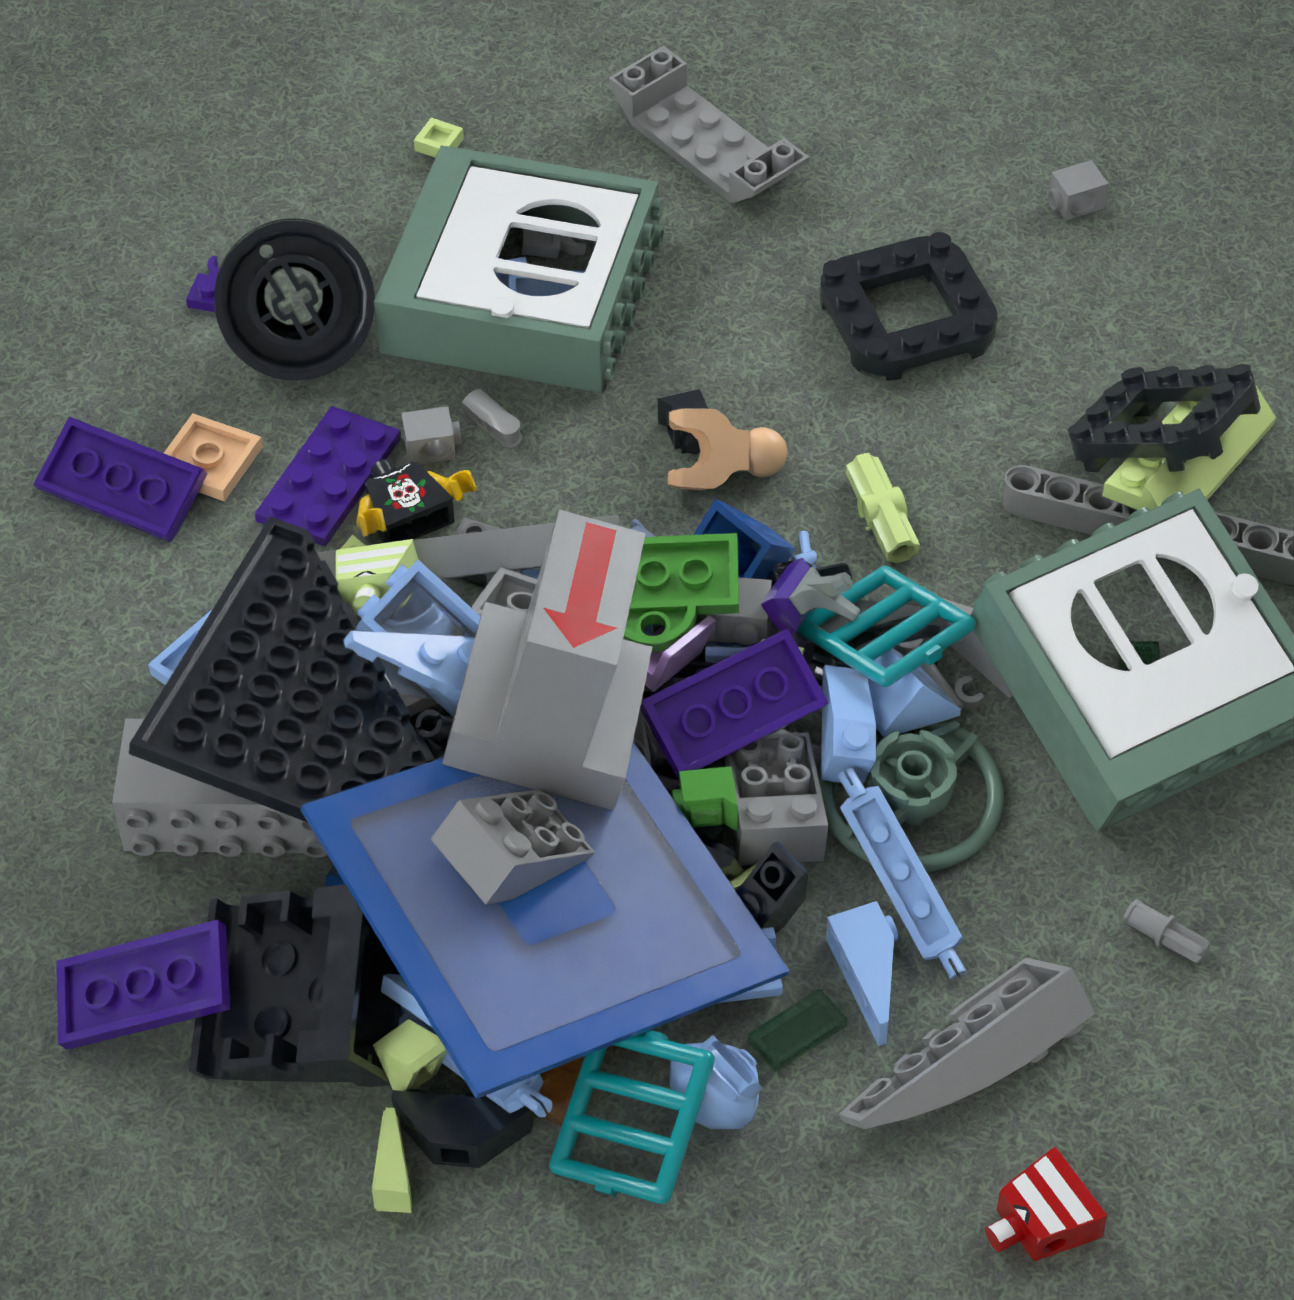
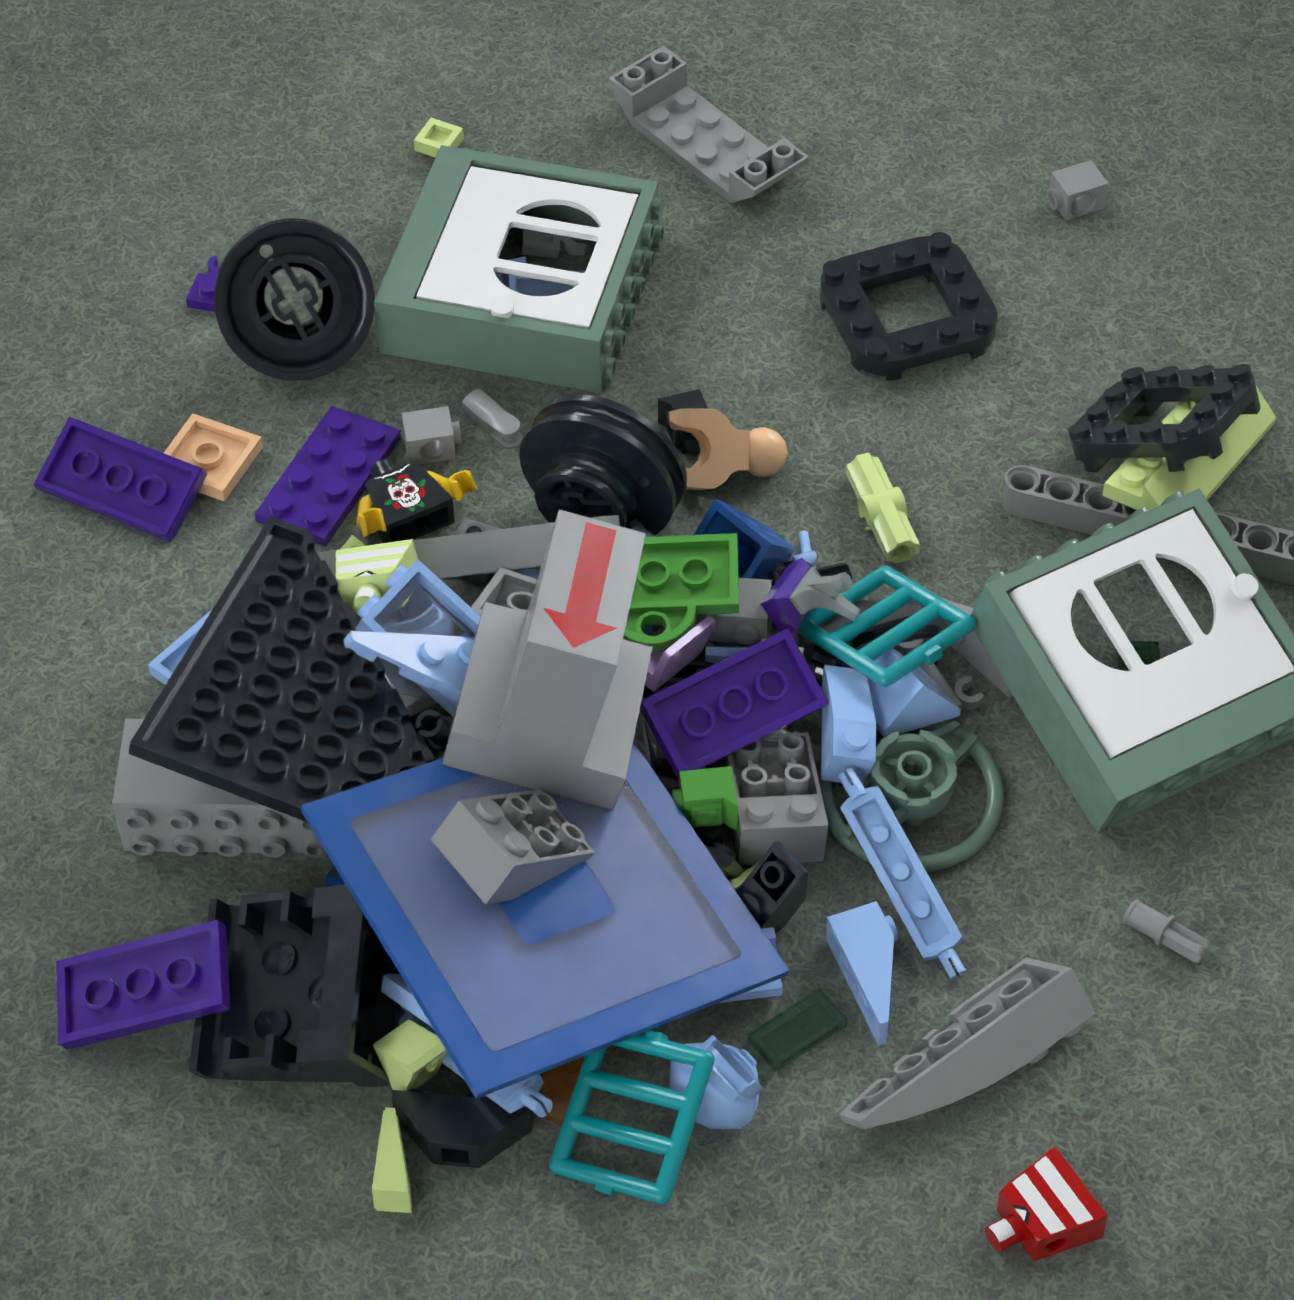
none -> black wheel [519,394,687,535]

